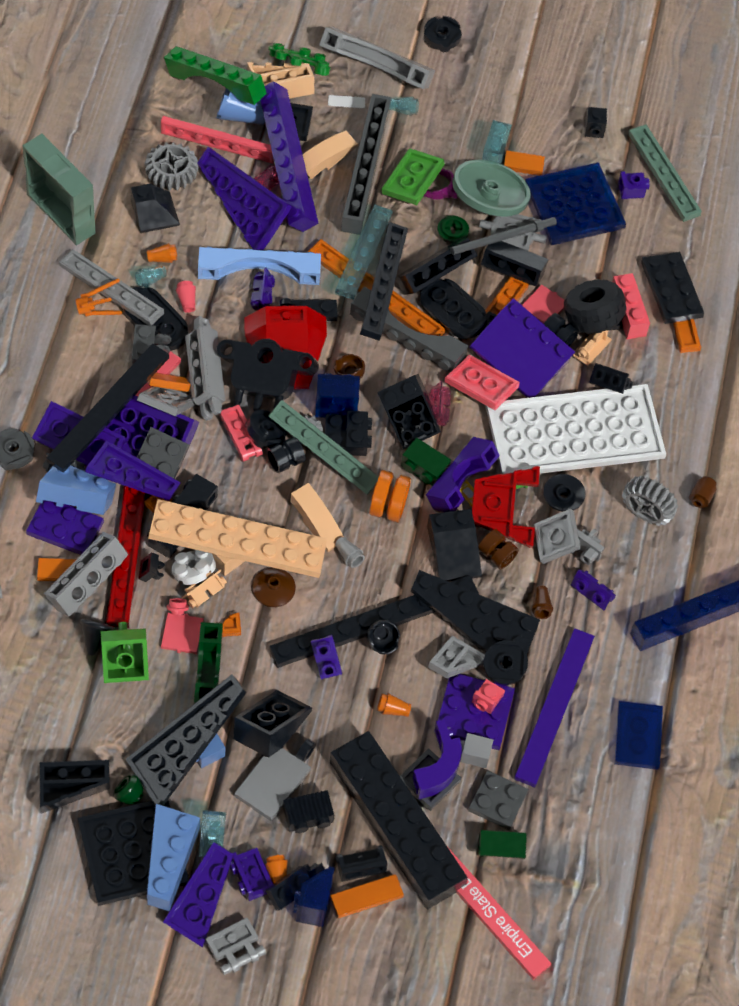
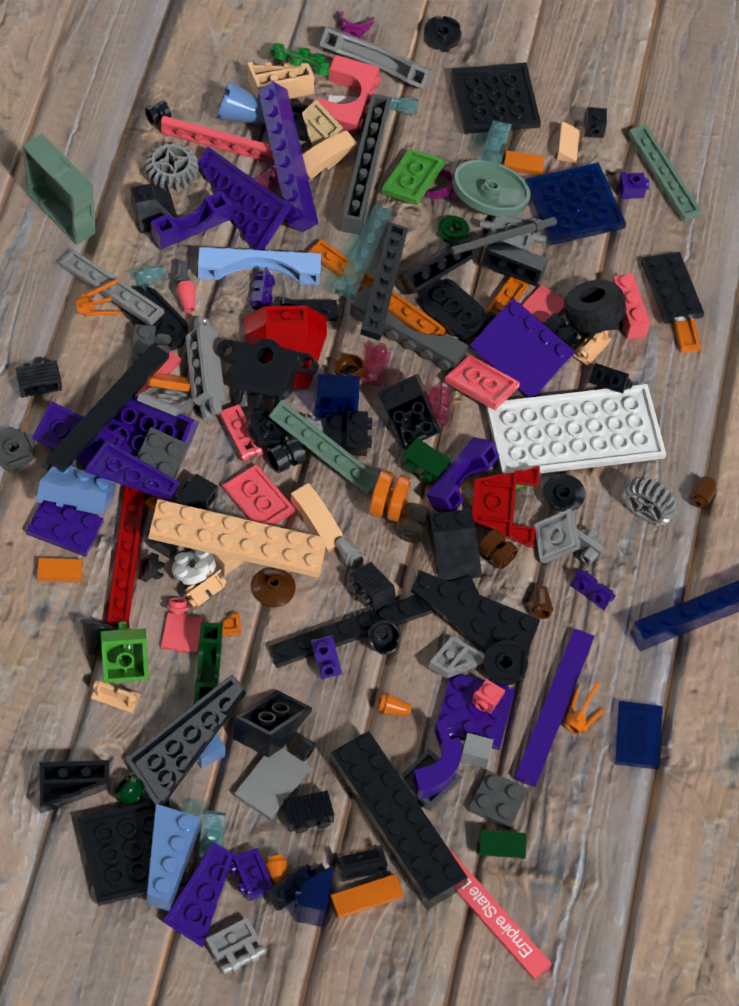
light grey brick [44,532,129,617] -> none
orange cone [147,243,177,263] -> none
green arch [164,46,267,105] -> none
none -> black brick [15,359,62,398]
none -> light nougat hinge [91,679,141,714]
none -> black wheel [145,100,171,126]
none -> dark purple arch [151,191,232,250]
none -> dark grey pin [174,261,190,286]
none -> coral tile [222,464,295,526]
none -> tan wing [302,99,344,147]
none -> coral arch [317,55,381,137]
none -> magenta helmet [339,11,374,38]
none -> black brick [348,562,396,611]
none -> clear pink hinge [362,343,391,387]
none -> clear smoke wheel [395,503,430,543]
none -> black plate [451,62,541,134]
none -> light nougat slope [557,122,580,163]
none -> orange plant [564,681,605,735]

